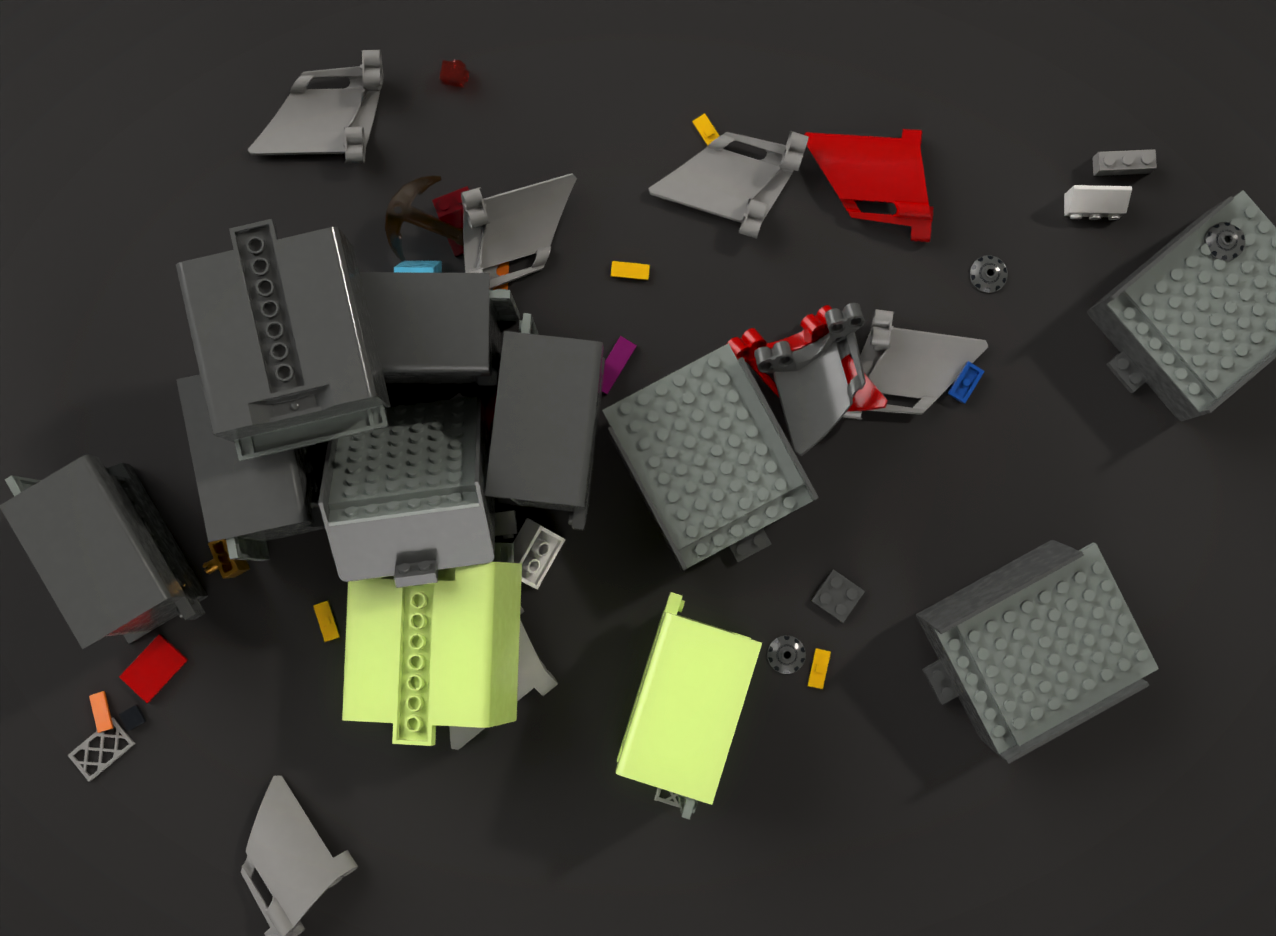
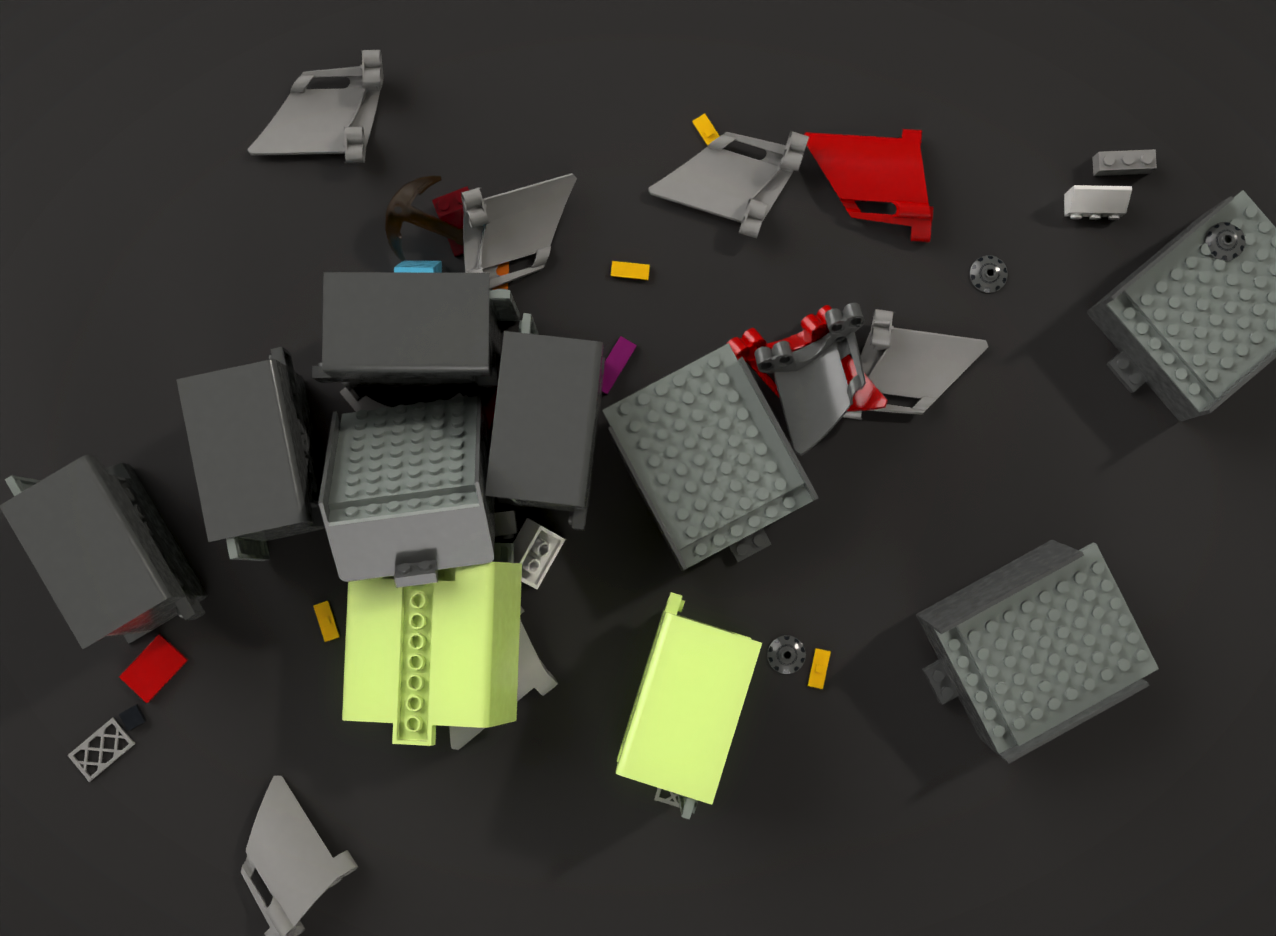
orange piece [89,691,114,733] -> none
dark grey piece [176,219,391,461] -> none
pearl gold brick [203,539,250,579] -> none
clear red brick [439,59,469,88] -> none
dark grey plate [811,569,865,623] -> none
blue plate [948,361,985,404] -> none

